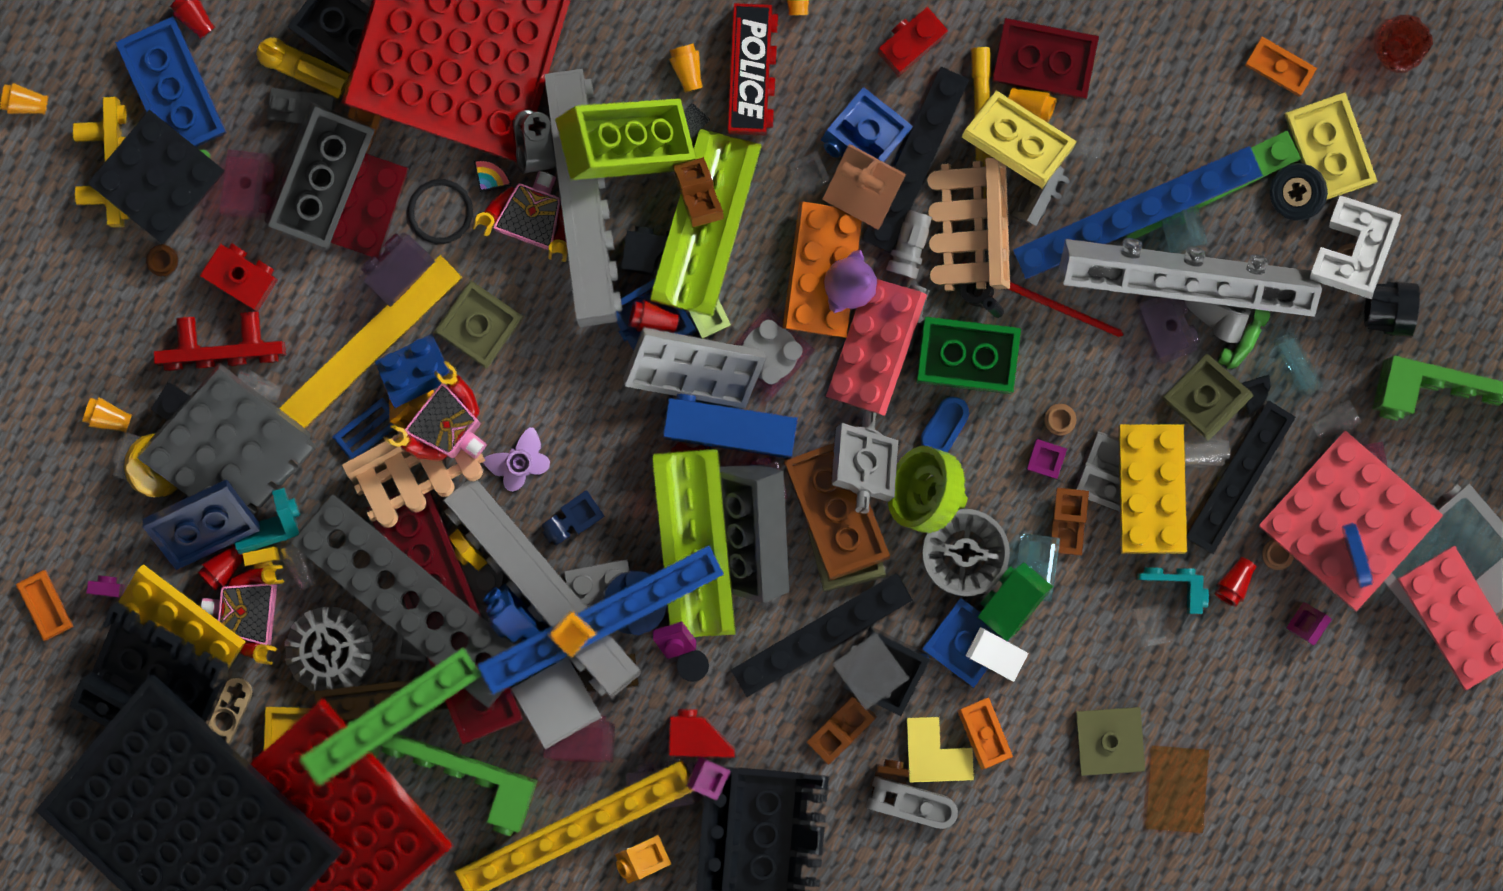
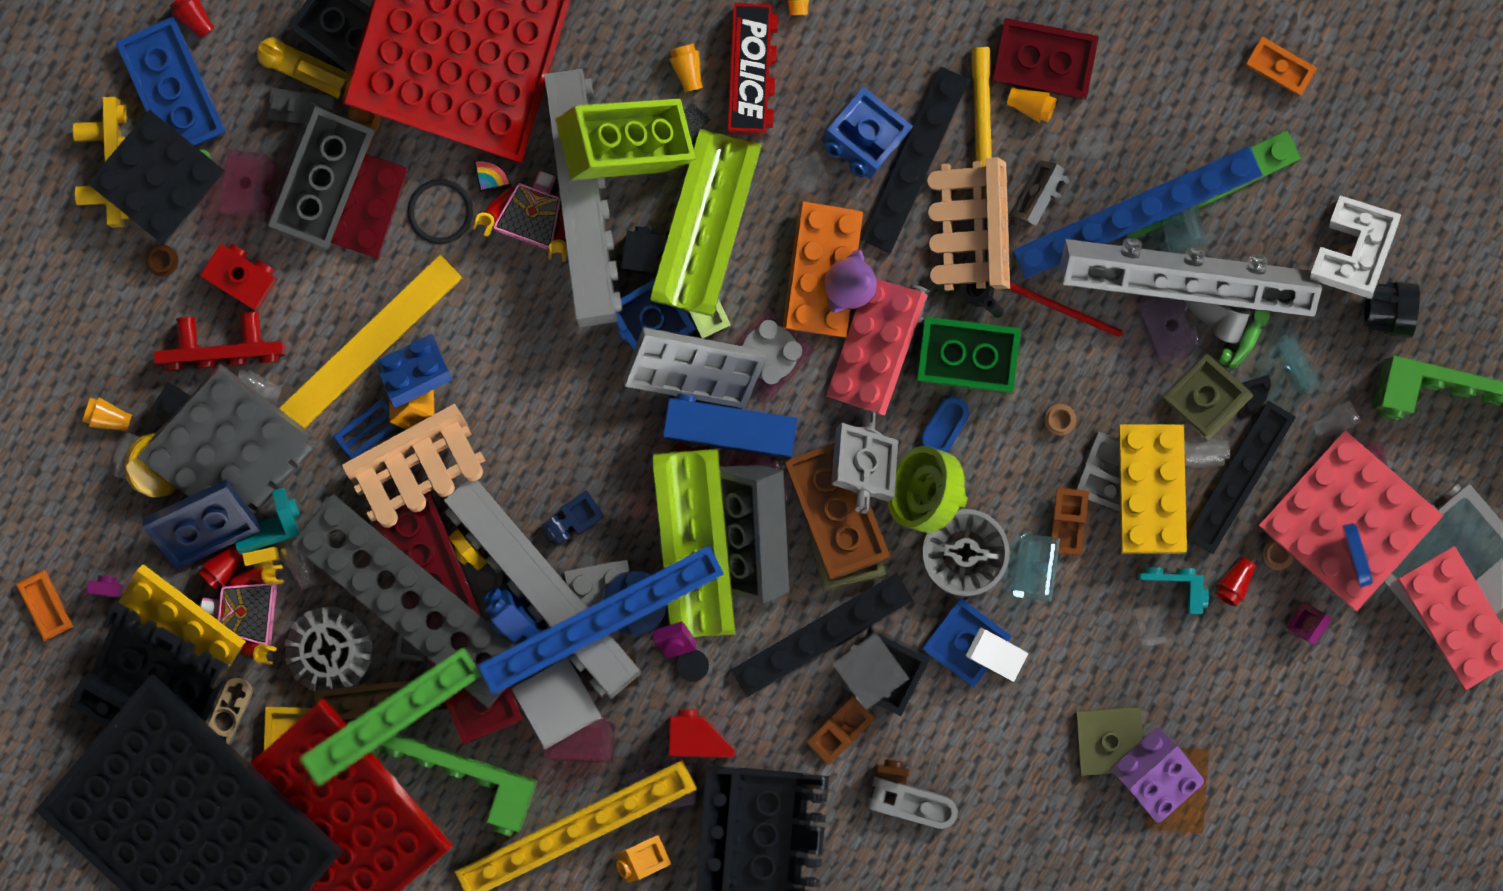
light orange cone [0,83,49,115] -> none
clear purple brick [358,232,435,307] -> none
torso [385,361,487,461] -> none
olive plate [434,280,523,369] -> none
lavender animal [483,427,550,492] -> none
dark grey piece [513,110,556,174] -> none
light orange panel [547,611,596,657] -> none
red cone [629,300,679,333] -> none
dark orange slope [673,157,724,227] -> none
magenta plate [686,757,730,800] -> none
nougat plate [822,144,906,230] -> none
red brick [878,6,948,77] -> none
light grey axle [886,210,932,279] -> none
light yellow tile [907,717,974,783] -> none
orange plate [957,697,1013,770] -> none
light yellow tile [962,90,1077,189] -> none
green brick [978,562,1053,641] -> none
magenta plate [1026,439,1067,480] -> none
black bush [1269,163,1328,221] -> none
light yellow tile [1284,92,1378,200] -> none
clear red hair [1373,14,1433,74] -> none
none -> medium lavender bracket [1110,727,1204,822]

